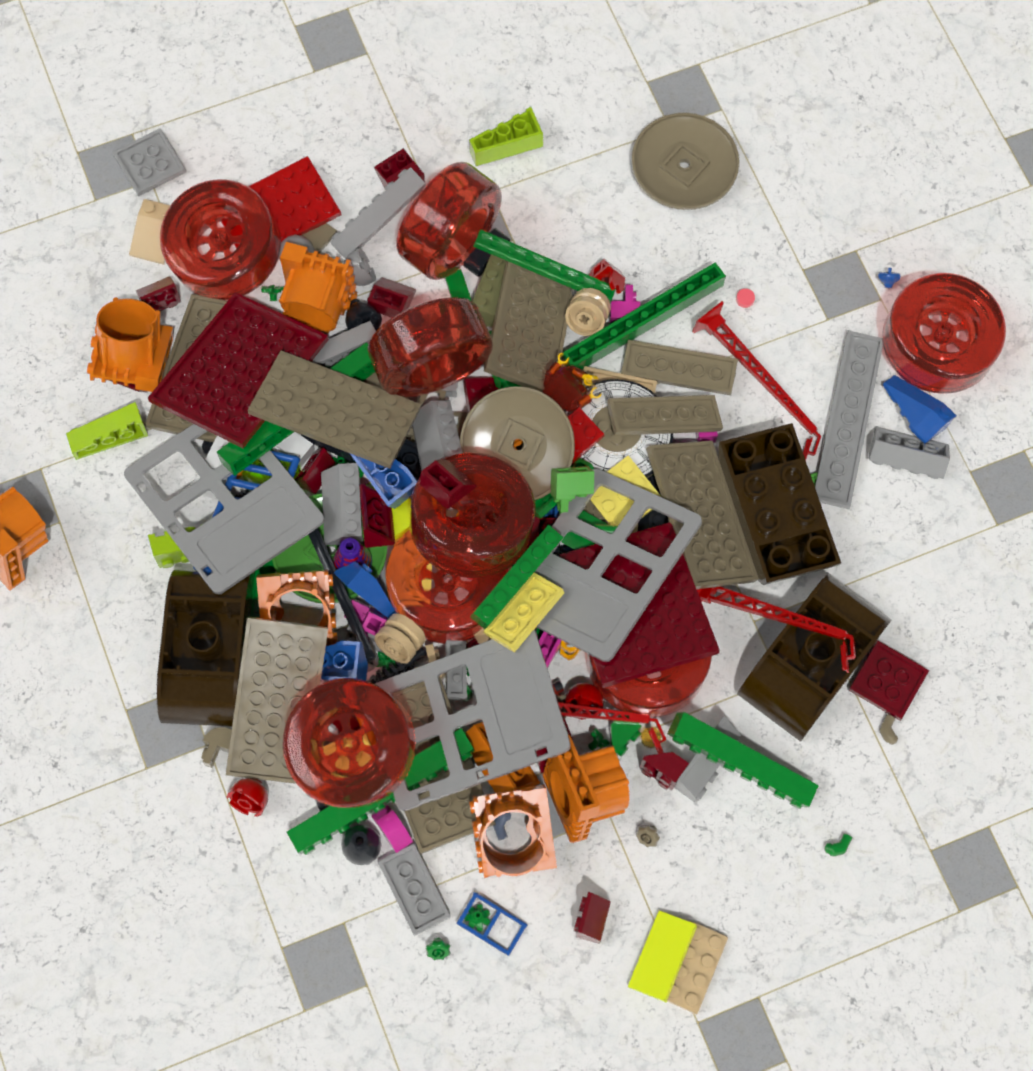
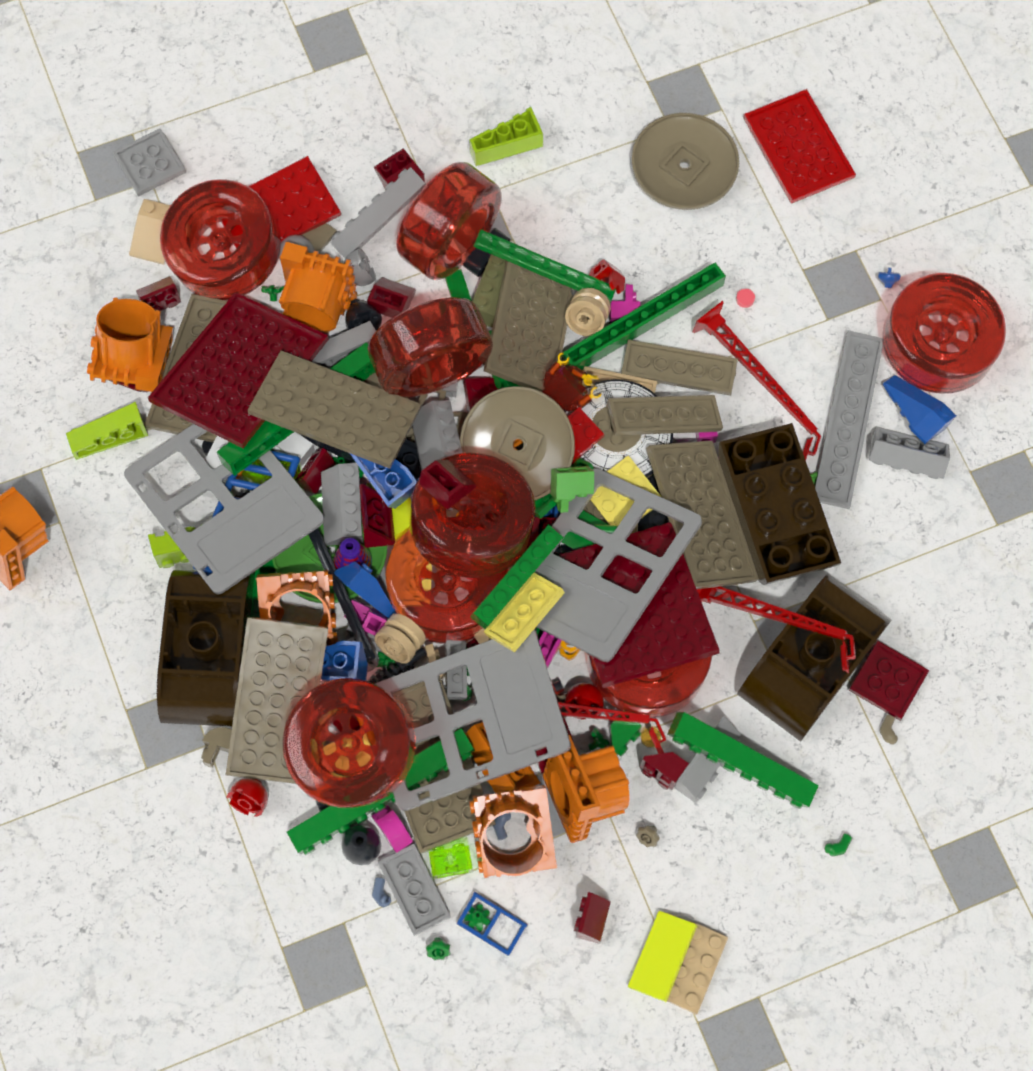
none -> sand blue arm [372,878,391,907]
none -> clear neon green brick [429,843,473,879]
none -> red plate [743,89,856,204]

